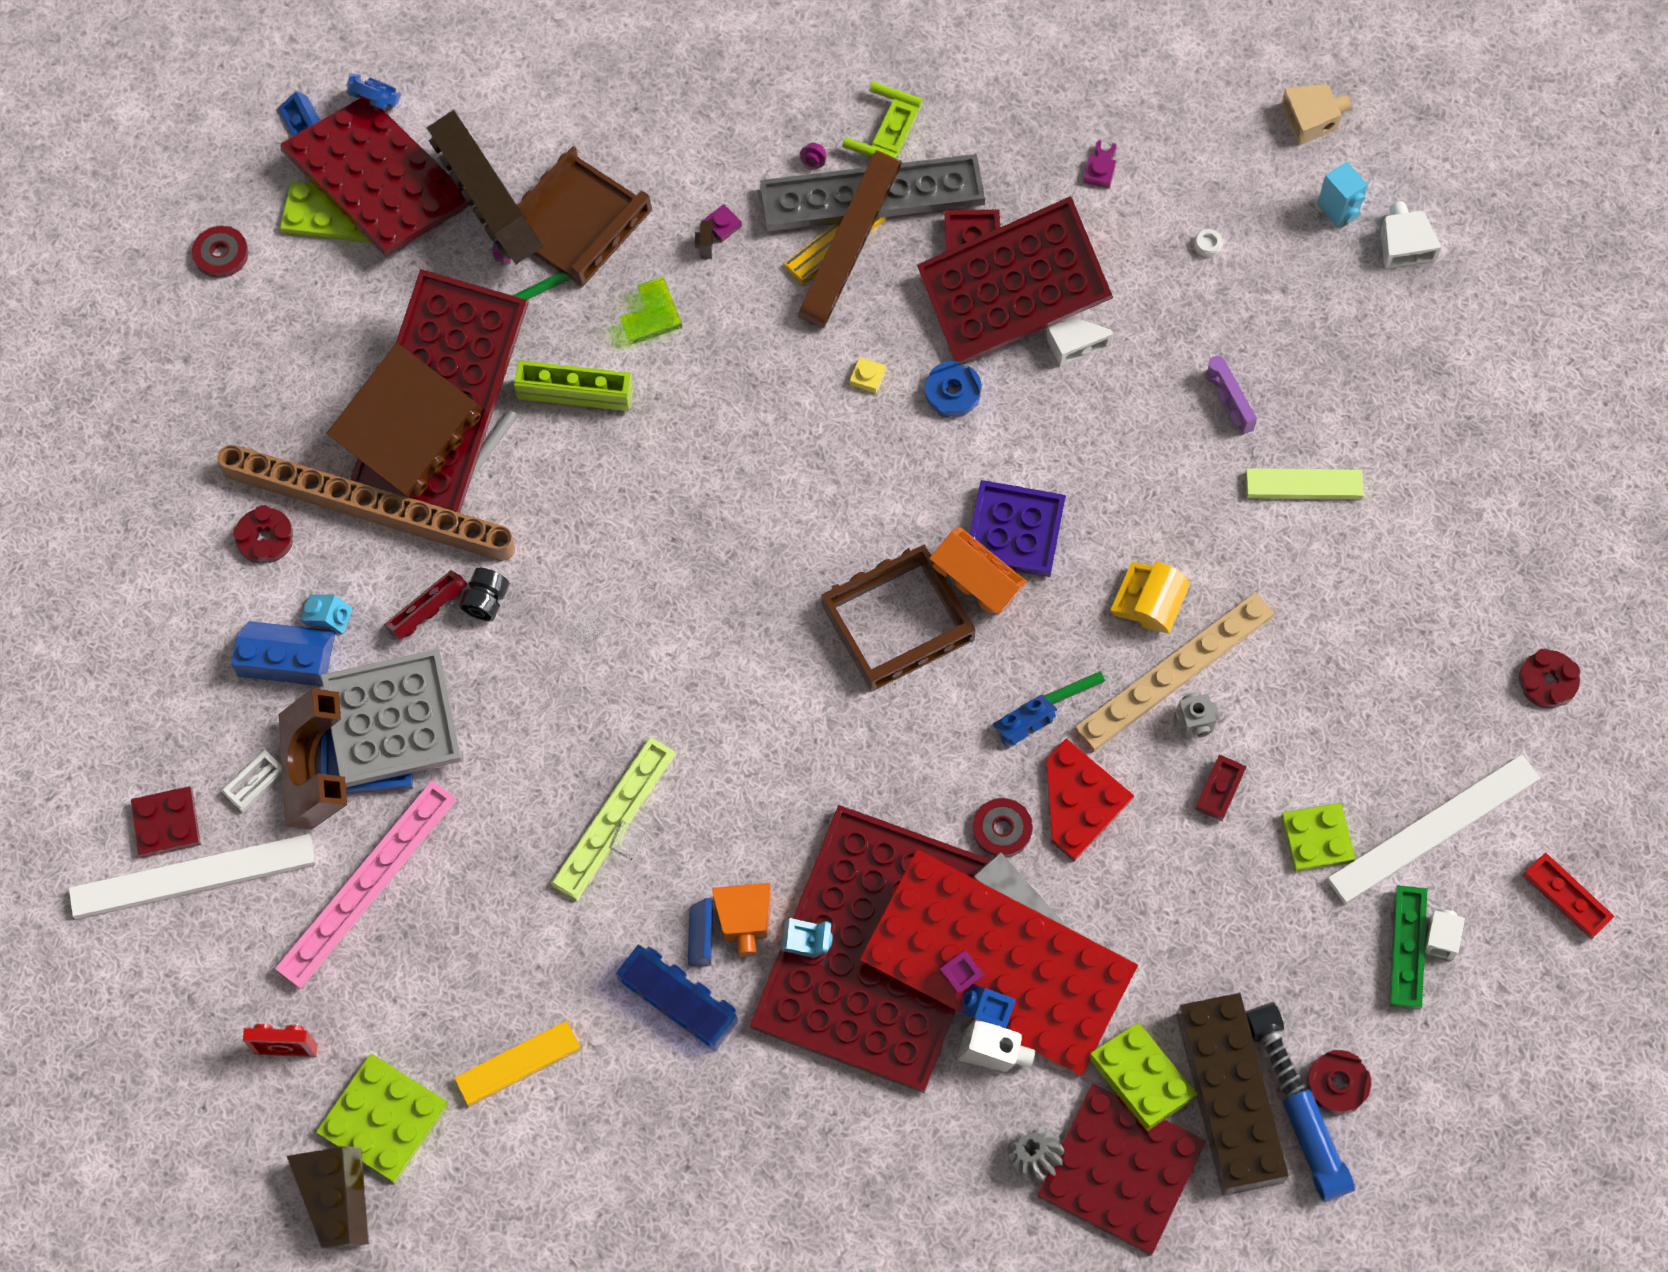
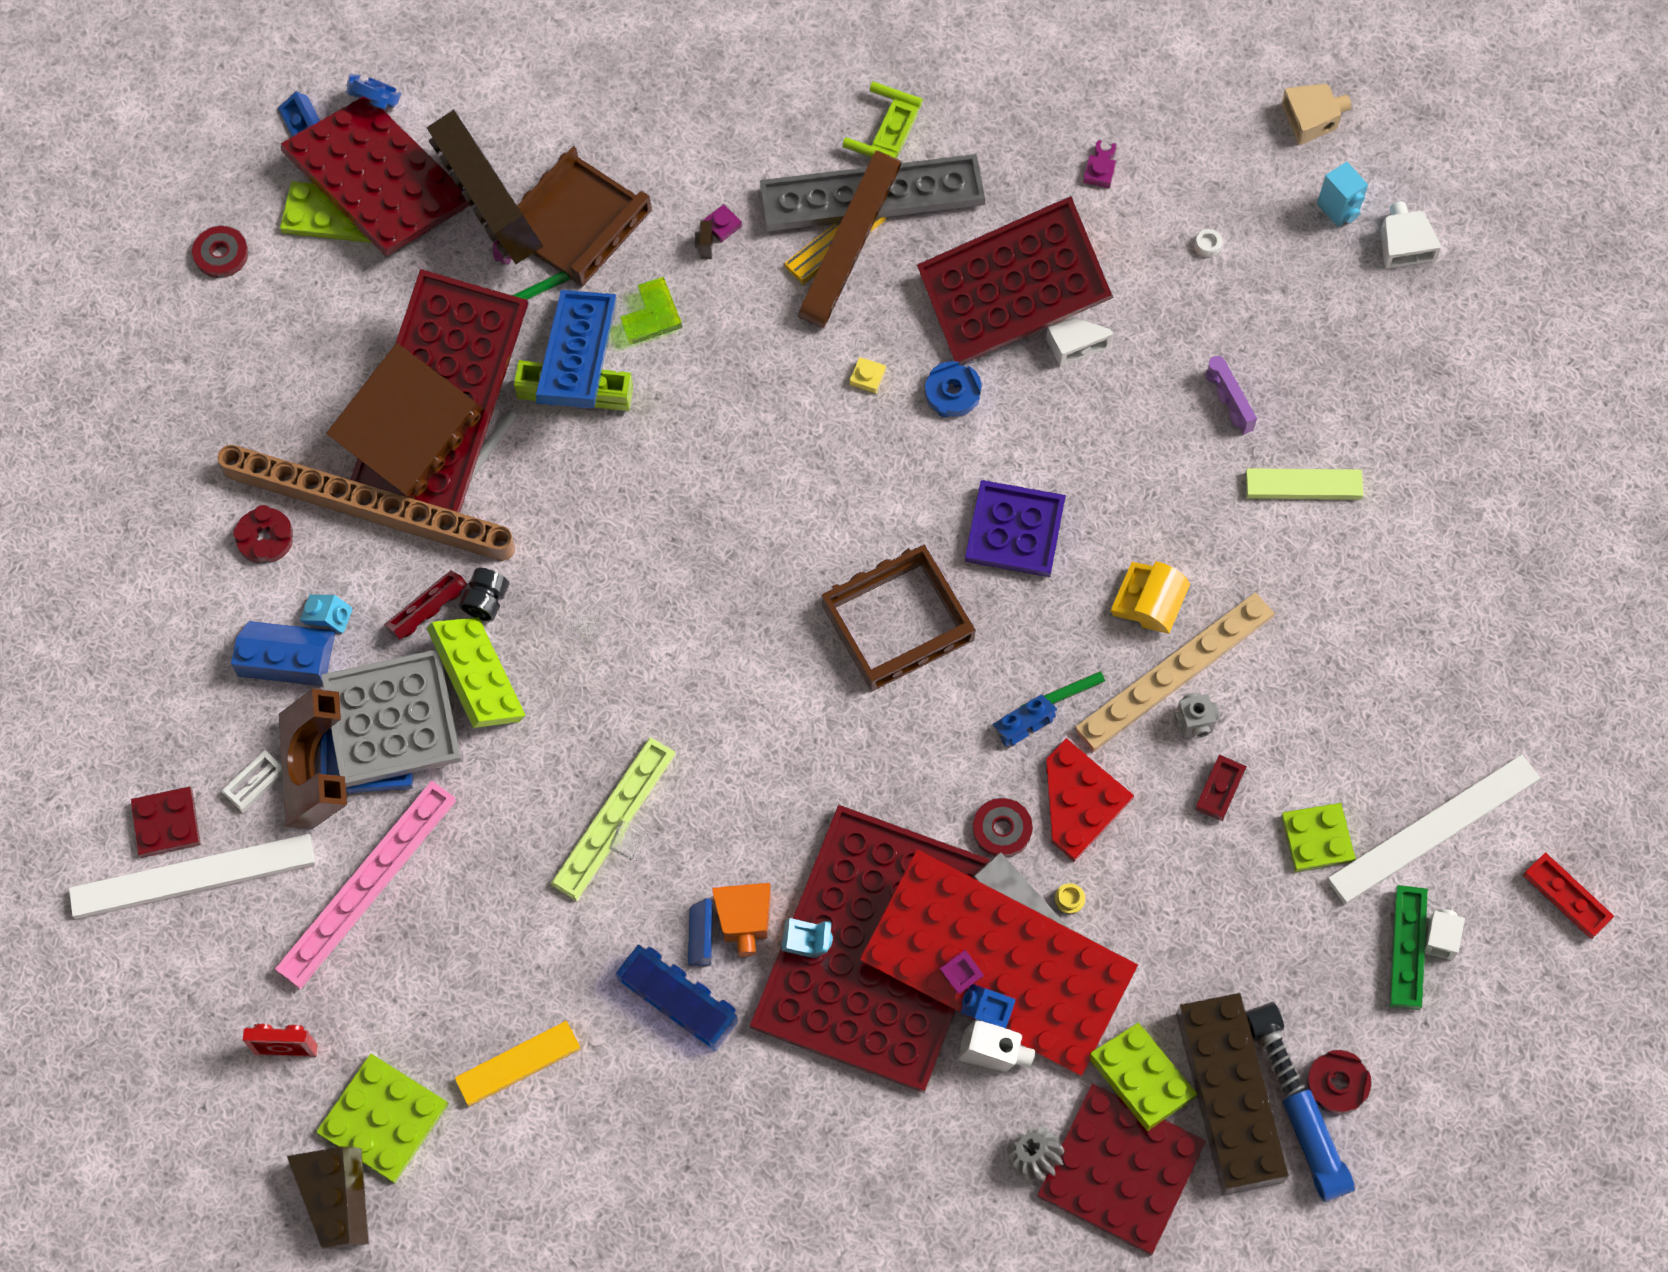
magenta plate [799,142,826,169] -> none
orange brick [929,527,1027,615] -> none
dark red plate [944,209,1000,252] -> none
dark red plate [1518,648,1580,709] -> none
none -> lime plate [426,617,526,728]
none -> blue plate [536,290,616,408]
none -> light yellow plate [1055,883,1085,914]

